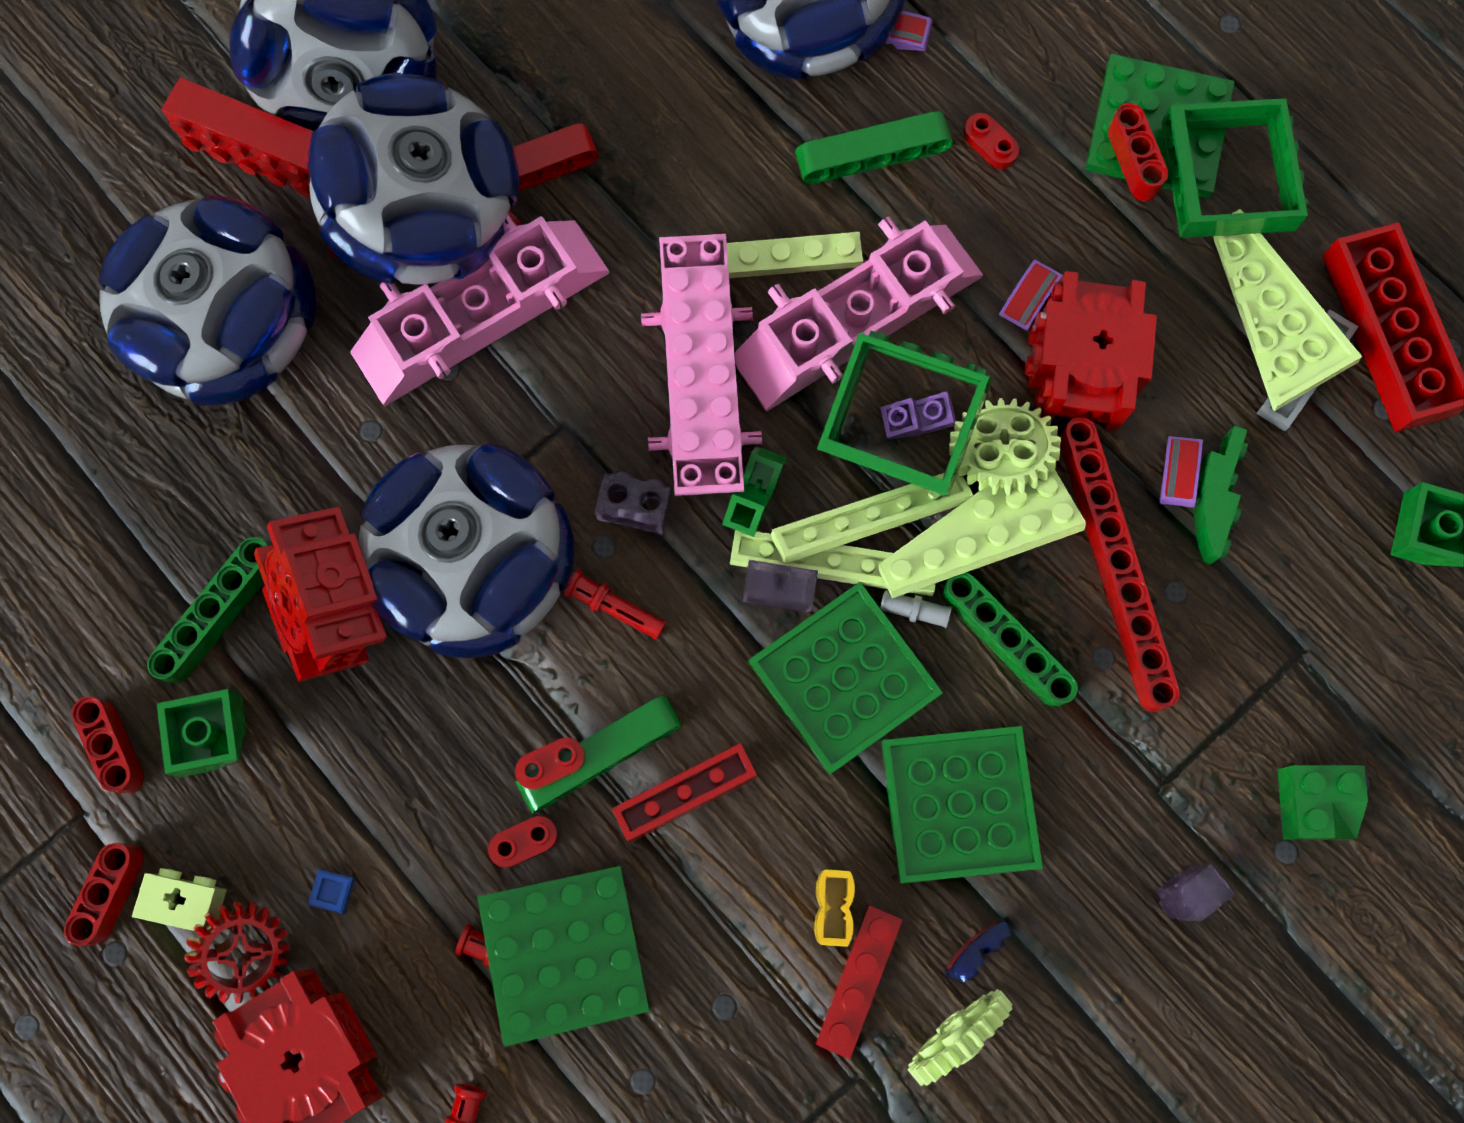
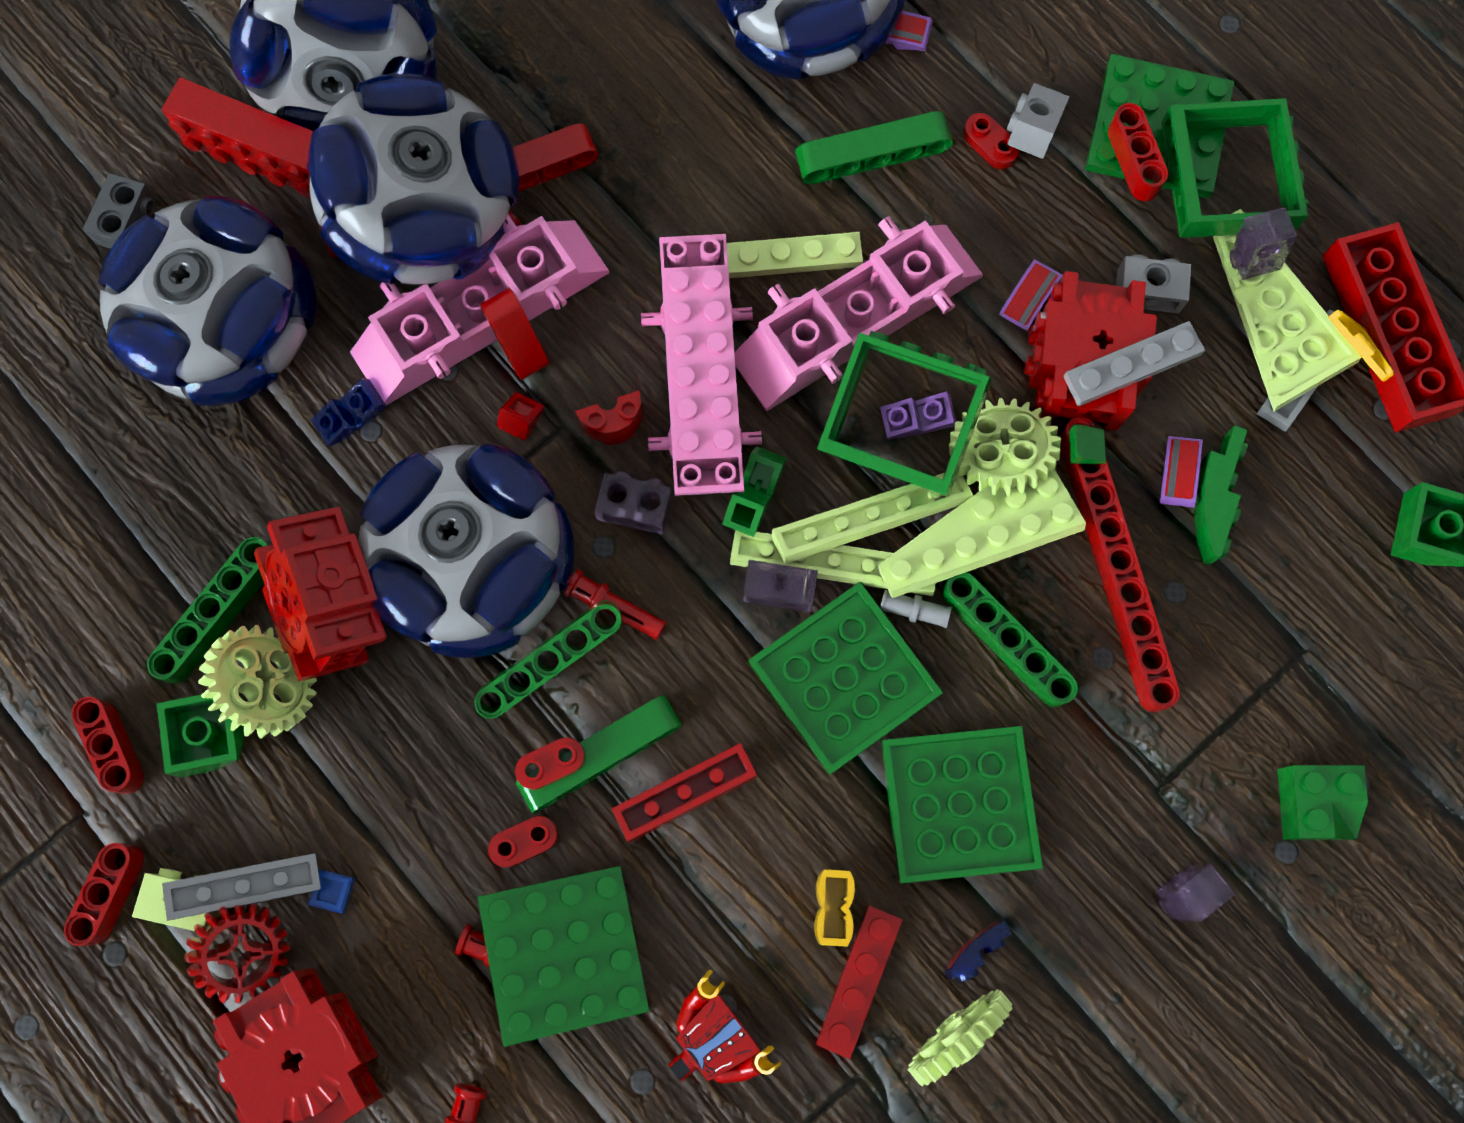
none -> dark grey brick [82,173,157,255]
none -> light grey plate [162,853,321,921]
none -> yellowish green gear [199,625,317,738]
none -> clear blue slope [311,379,387,446]
none -> green beam [474,600,621,719]
none -> red beam [479,287,550,380]
none -> red slope [497,392,545,440]
none -> red cylinder [575,391,643,445]
none -> red torso [668,970,782,1084]
none -> light grey brick [1006,83,1070,159]
none -> light grey plate [1063,321,1205,407]
none -> green slope [1069,424,1106,464]
none -> light grey brick [1116,255,1191,314]
none -> clear purple brick [1230,207,1297,280]
none -> yellow tile [1328,310,1394,382]

